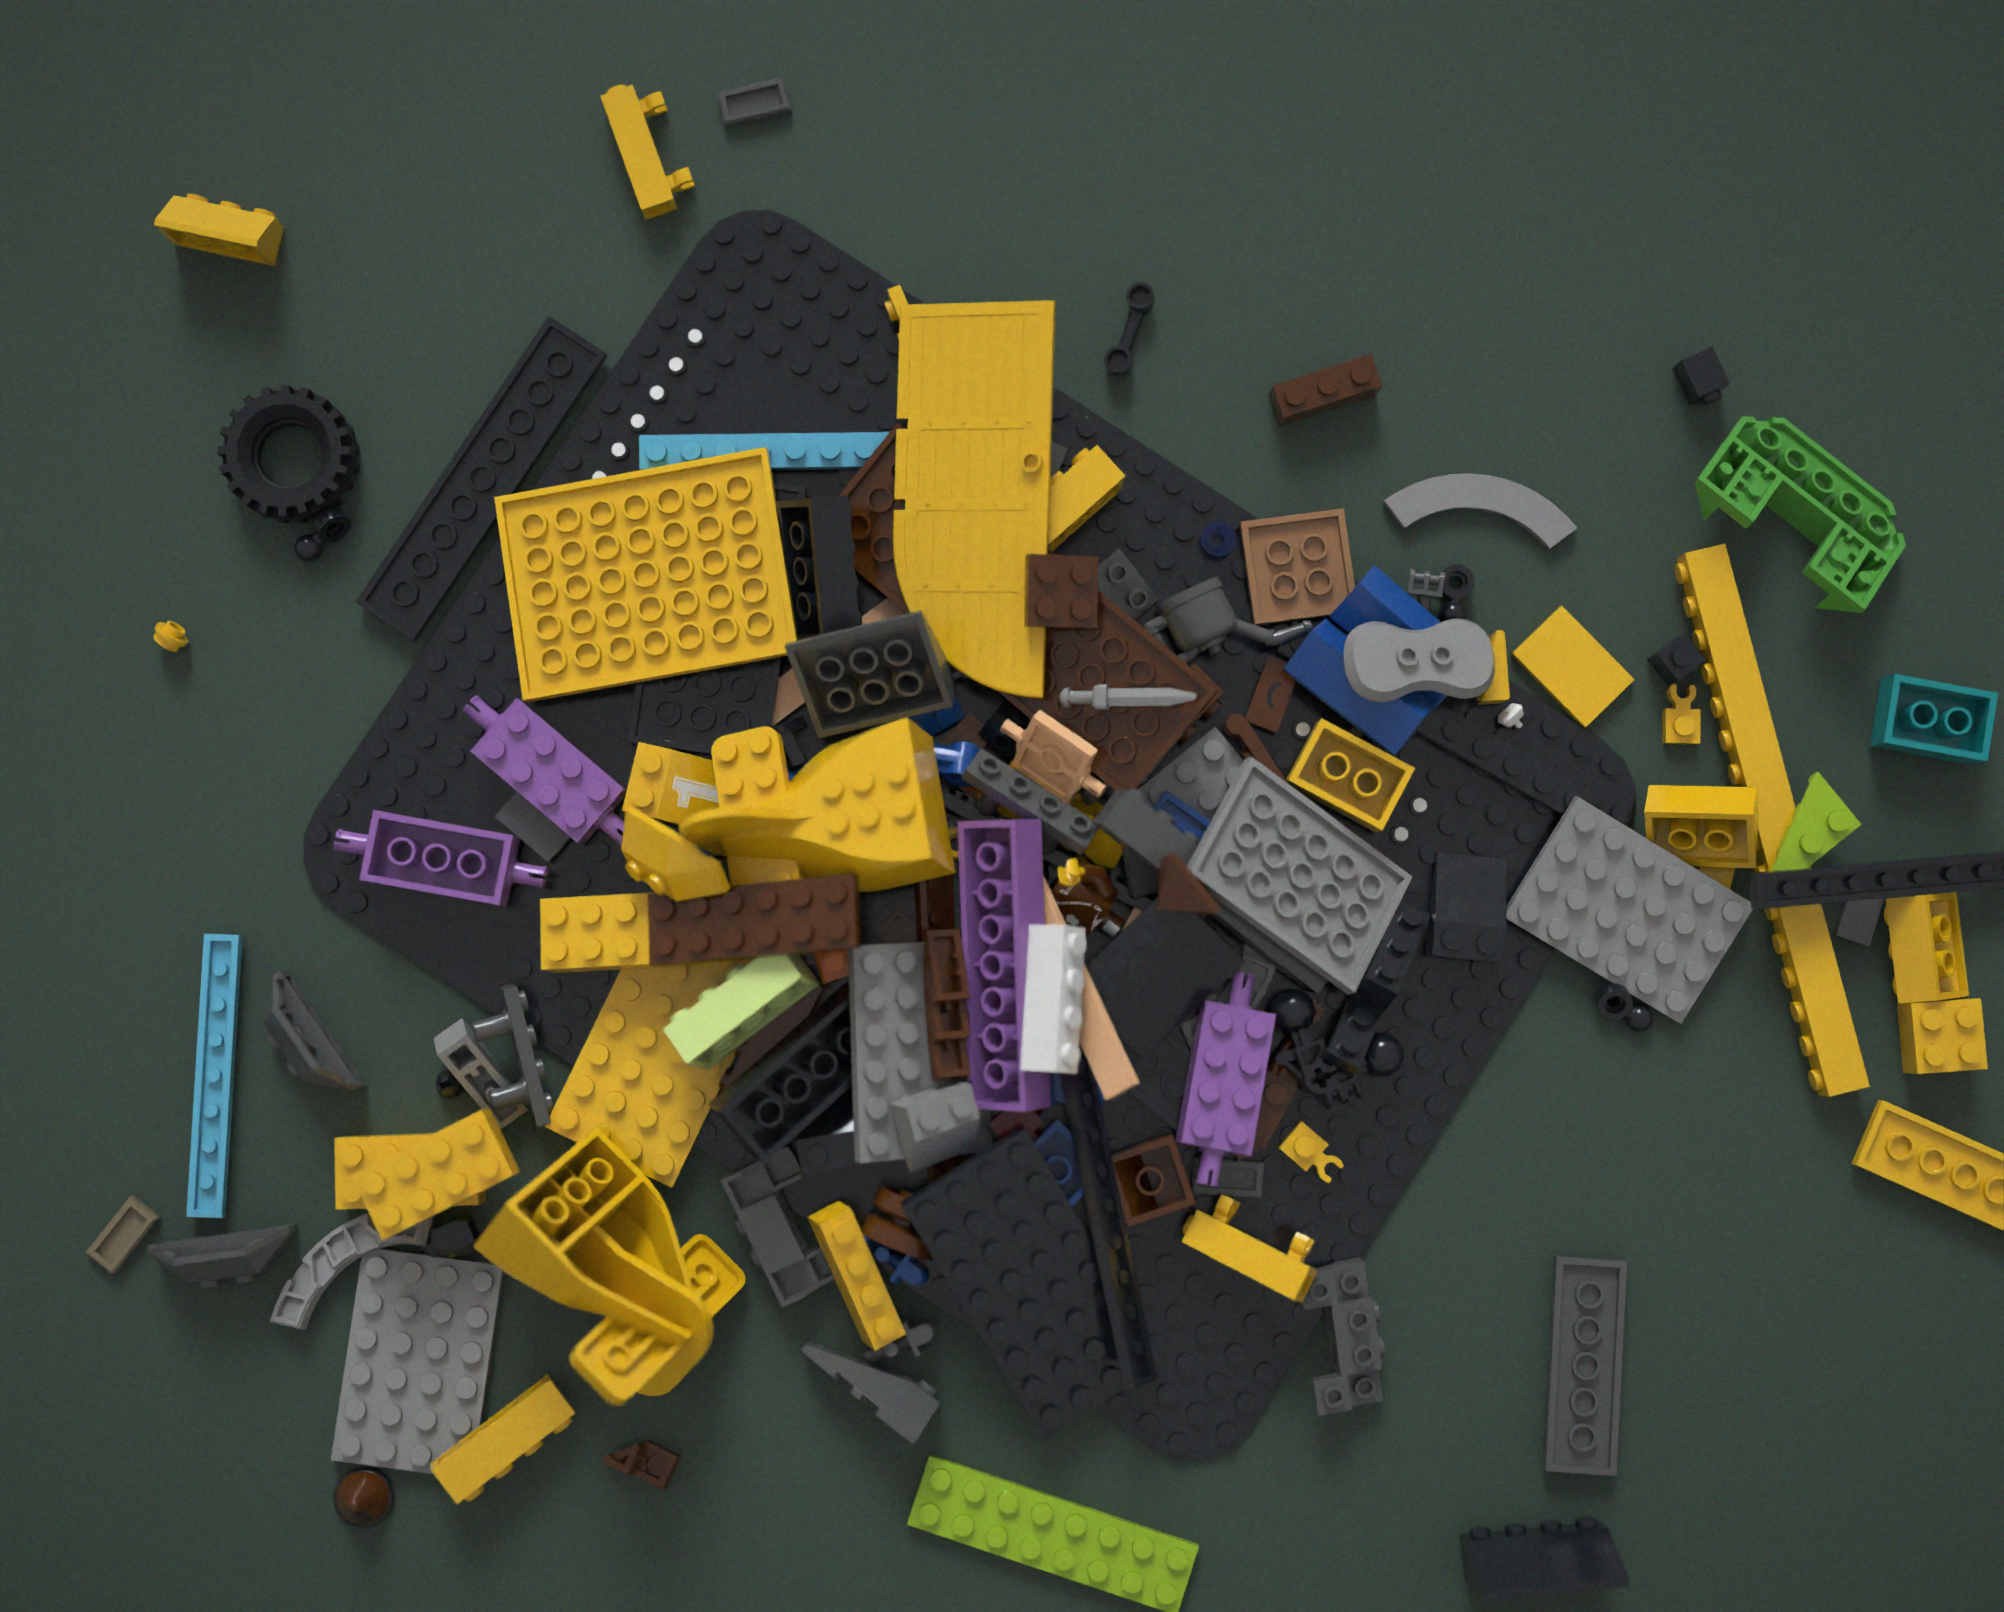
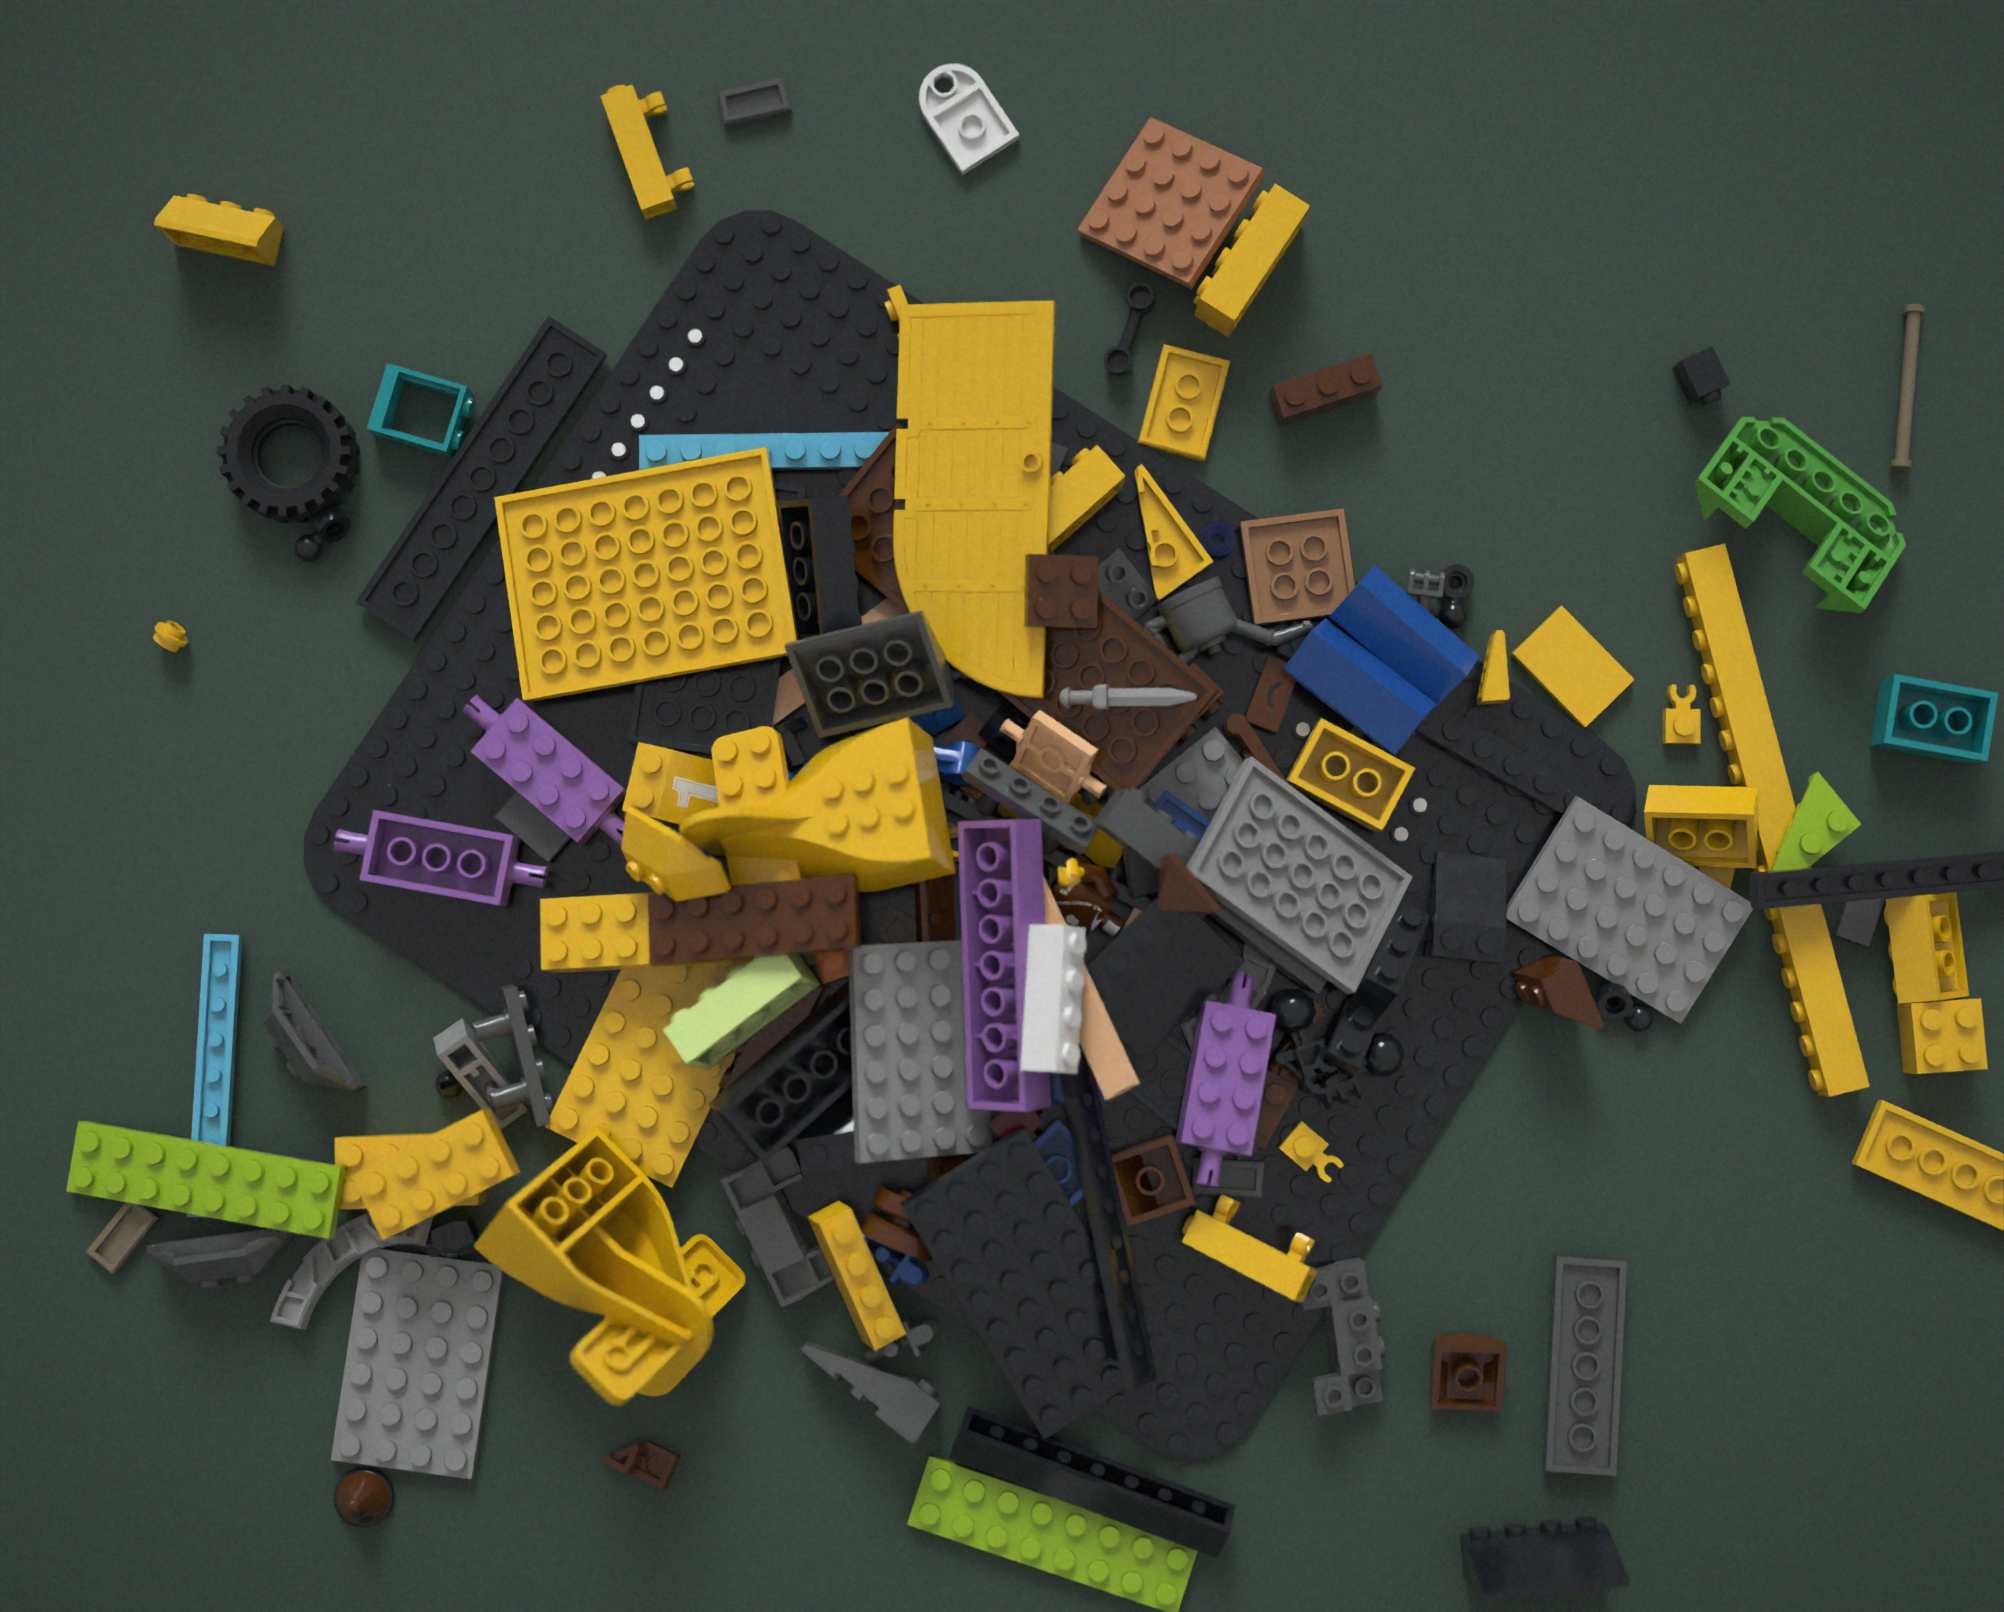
yellow brick [430,1374,575,1504] -> none
light grey slope [890,1080,980,1172] -> none
reddish brown slope [923,929,971,1081] -> none
light grey plate [1344,618,1495,702] -> none
light grey tile [1382,473,1577,550] -> none
white rock [1498,703,1524,729] -> none
black brick [1647,633,1706,686] -> none
none -> lime plate [66,1121,346,1239]
none -> teal window [366,363,475,459]
none -> white tile [919,64,1019,175]
none -> black brick [949,1406,1236,1558]
none -> nougat plate [1077,117,1266,289]
none -> yellow wing [1134,464,1214,602]
none -> yellow tile [1138,344,1230,462]
none -> yellow brick [1193,183,1310,338]
none -> reddish brown slope [1429,1333,1507,1413]
none -> reddish brown slope [1513,954,1604,1029]
none -> dark tan bar [1890,304,1925,470]

